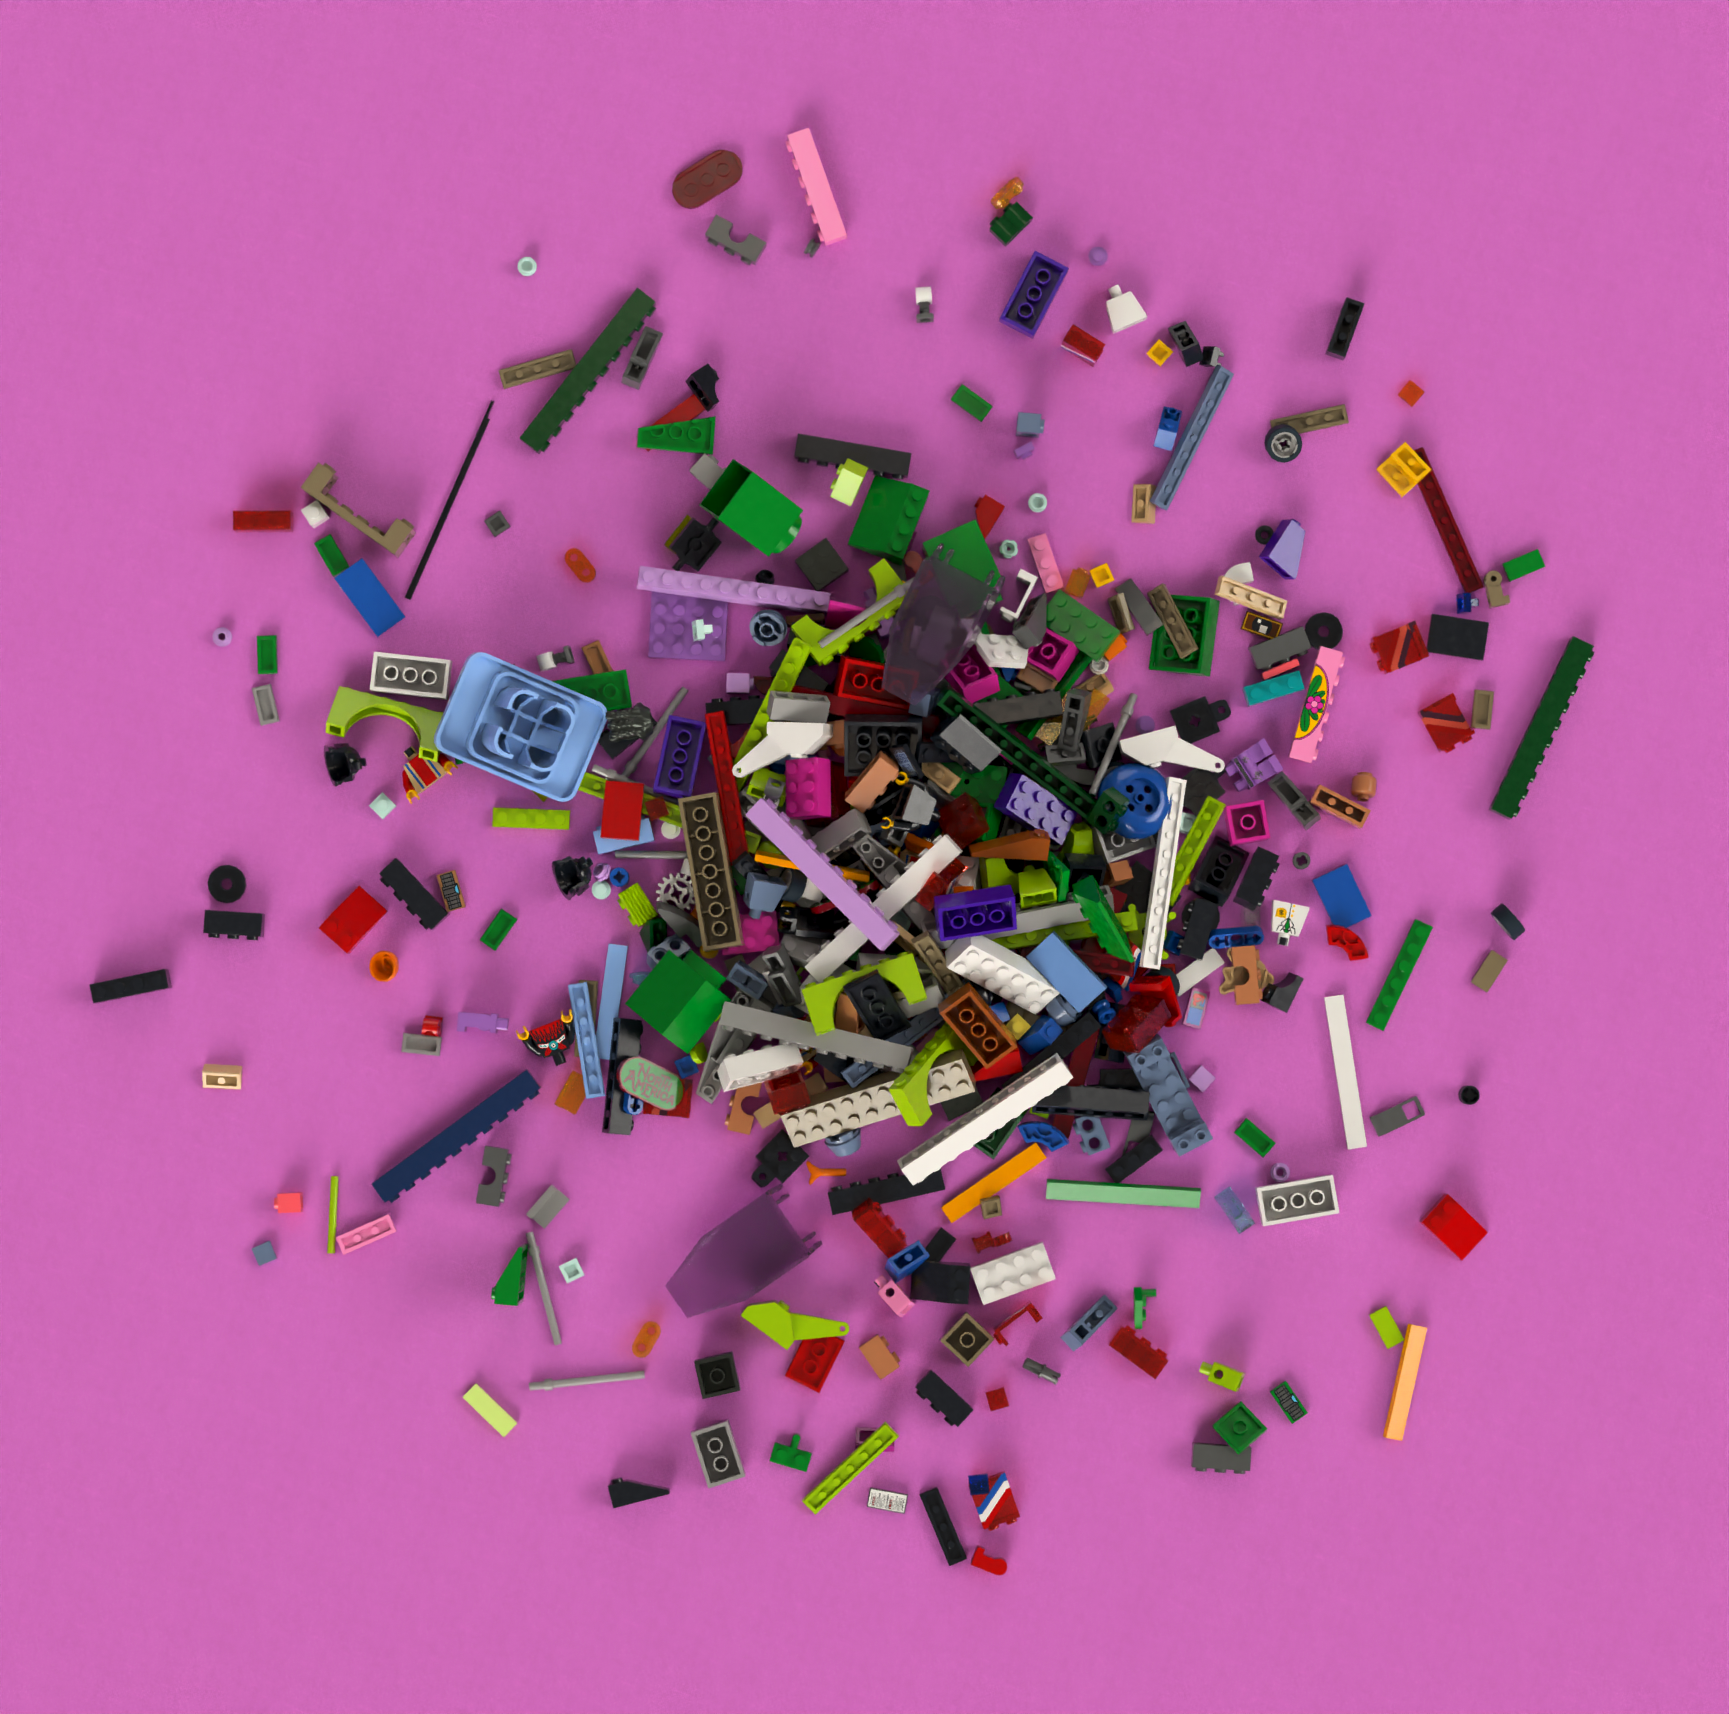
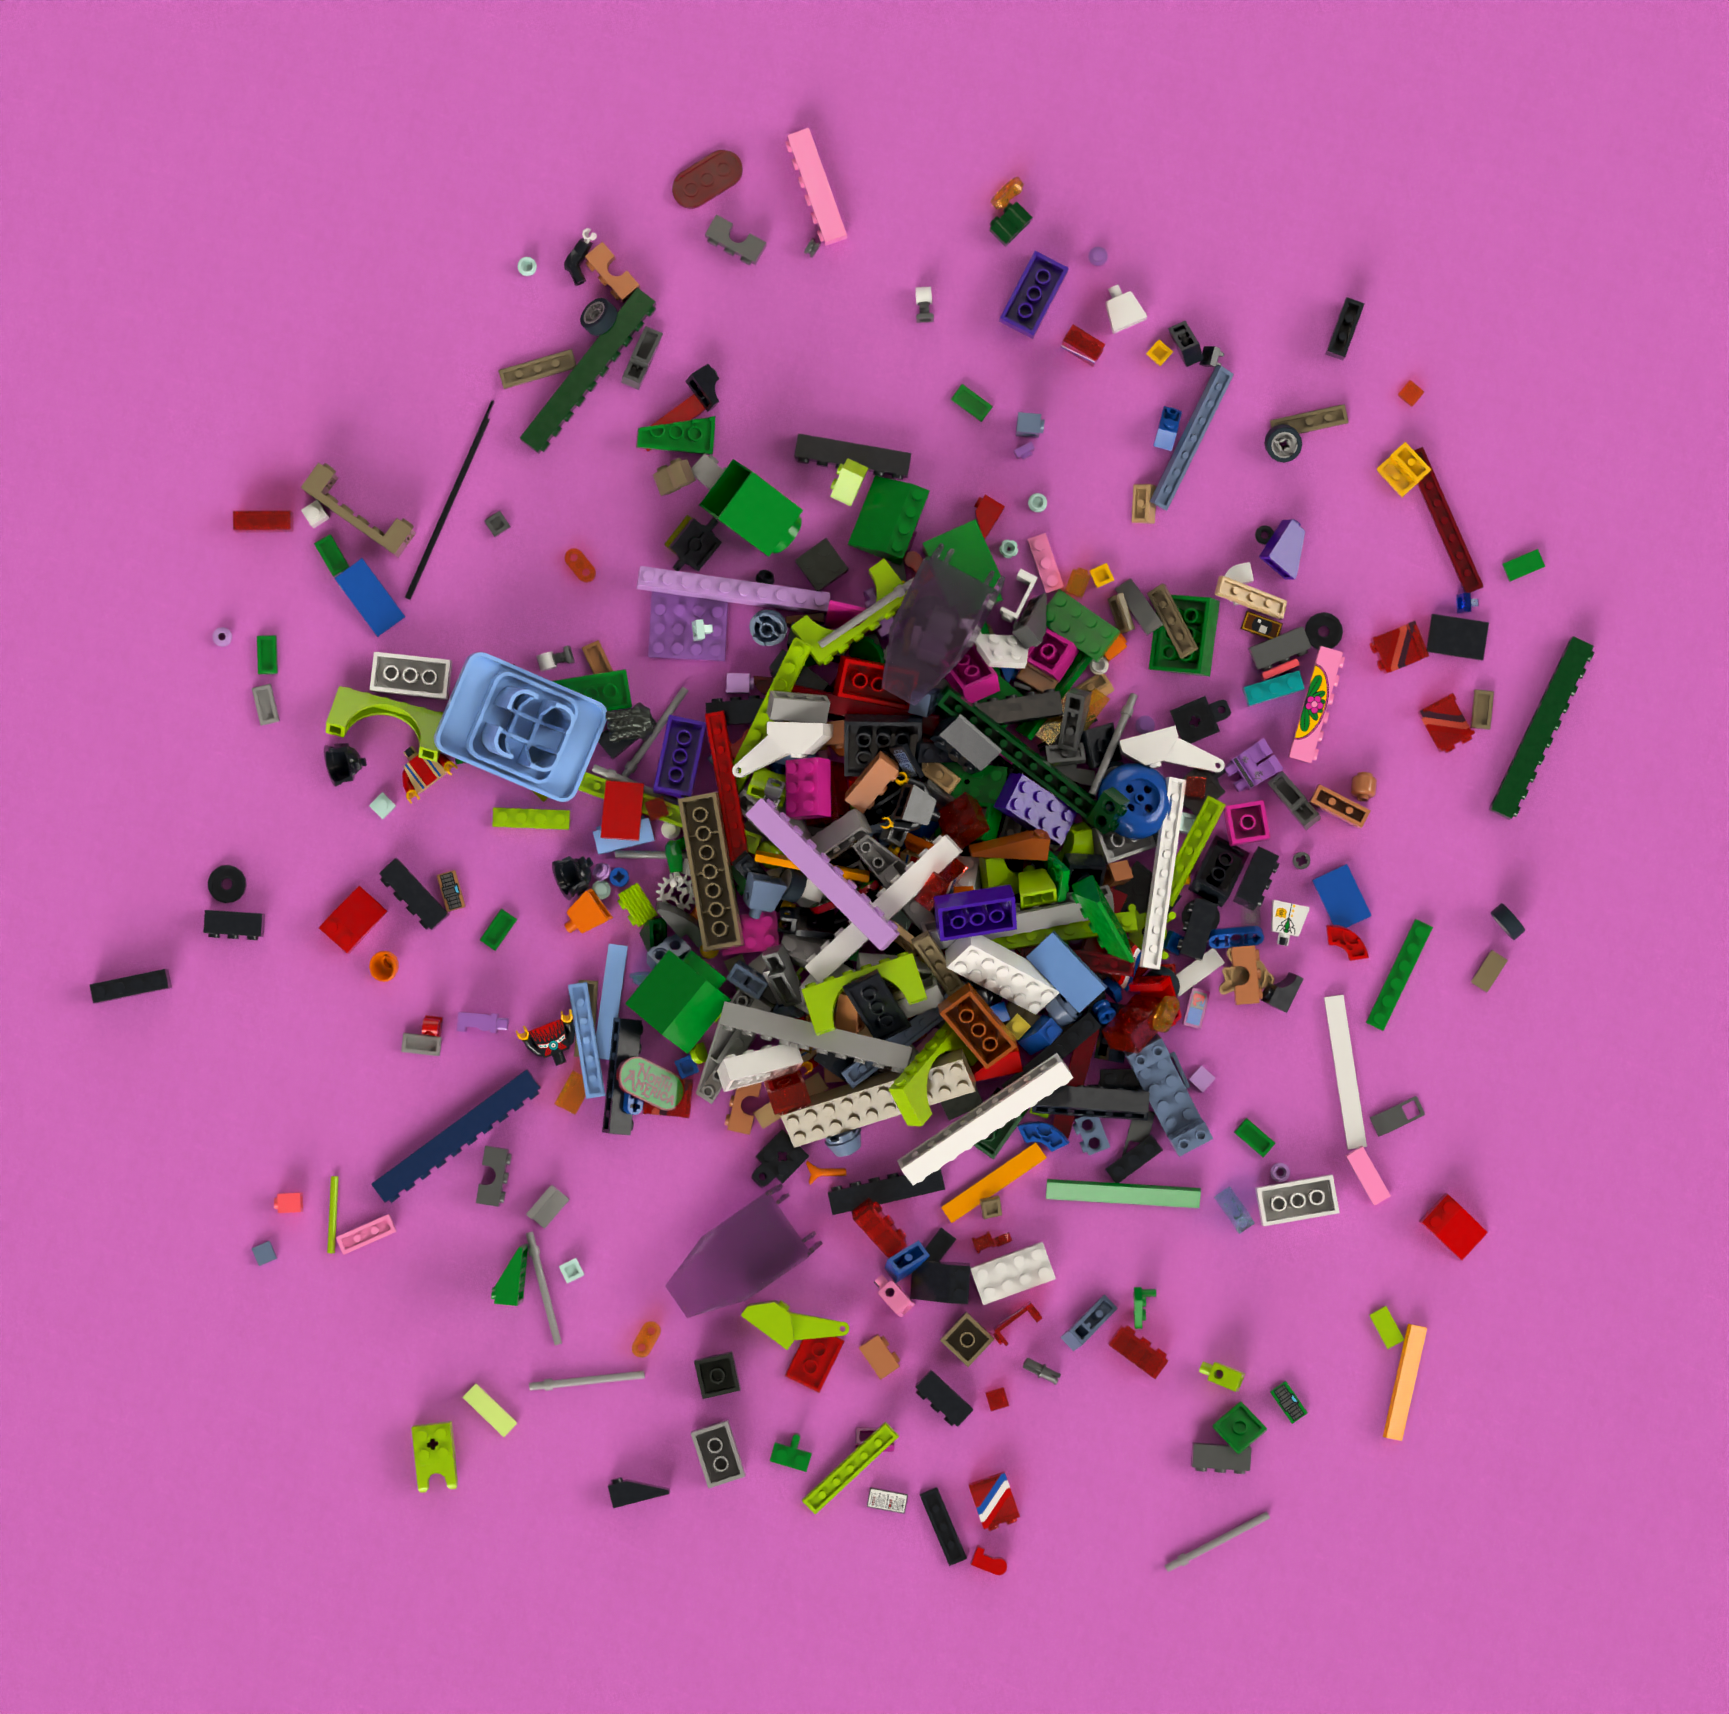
tan slope [202,1064,242,1089] -> none
clear blue tile [968,1473,990,1495] -> none
black wheel [1458,1085,1480,1105] -> none
dark tan leg [1483,571,1510,608] -> none
none -> lime brick [411,1421,458,1493]
none -> black arm [564,228,597,286]
none -> orange torso [564,888,613,934]
none -> black wheel [580,298,617,336]
none -> nougat arch [585,242,640,302]
none -> dark tan brick [653,458,696,496]
none -> green arm [665,836,686,888]
none -> clear yellow plate [1153,996,1180,1033]
none -> light grey bar [1164,1511,1270,1572]
none -> clear red plate [1185,776,1207,798]
none -> bright pink tile [1345,1146,1391,1206]

